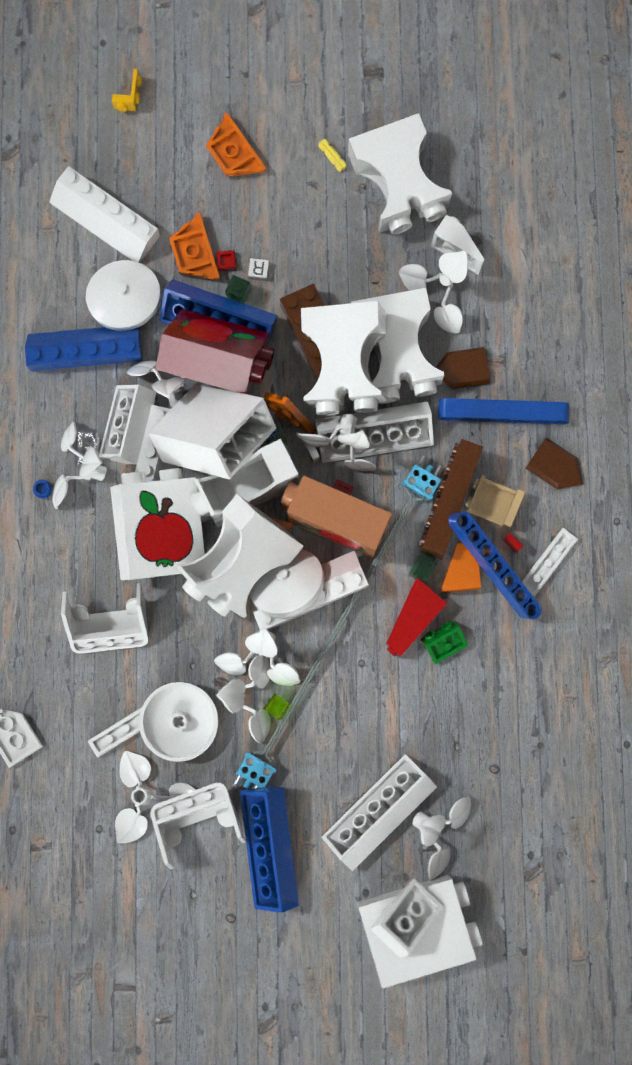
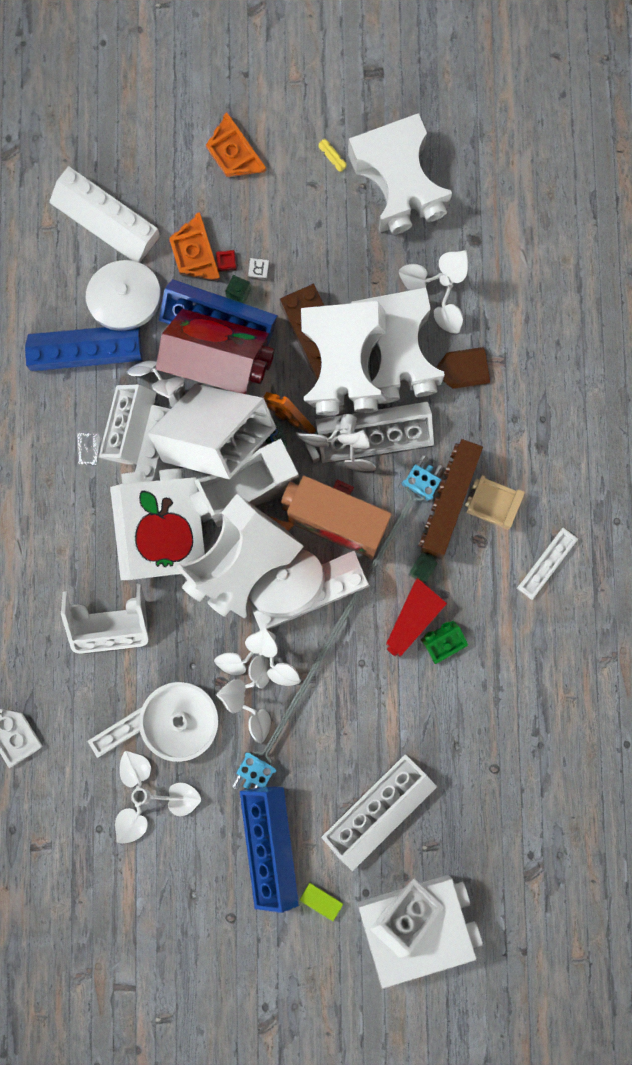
blue plate [33,480,53,499] -> none
white plant [52,421,107,509] -> none
yellow bracket [112,69,142,112] -> none
white windscreen [150,783,246,869] -> none
clear neon green brick [263,693,290,720] -> none
white plant [413,796,471,880] -> none
white slope [431,215,485,275] -> none
blue beam [438,398,569,424] -> none
orange slope [441,540,481,593] -> none
blue beam [448,512,541,619] -> none
red tile [502,533,523,553] -> none
reddish brown tile [525,437,583,489] -> none
none -> lime tile [299,882,343,921]

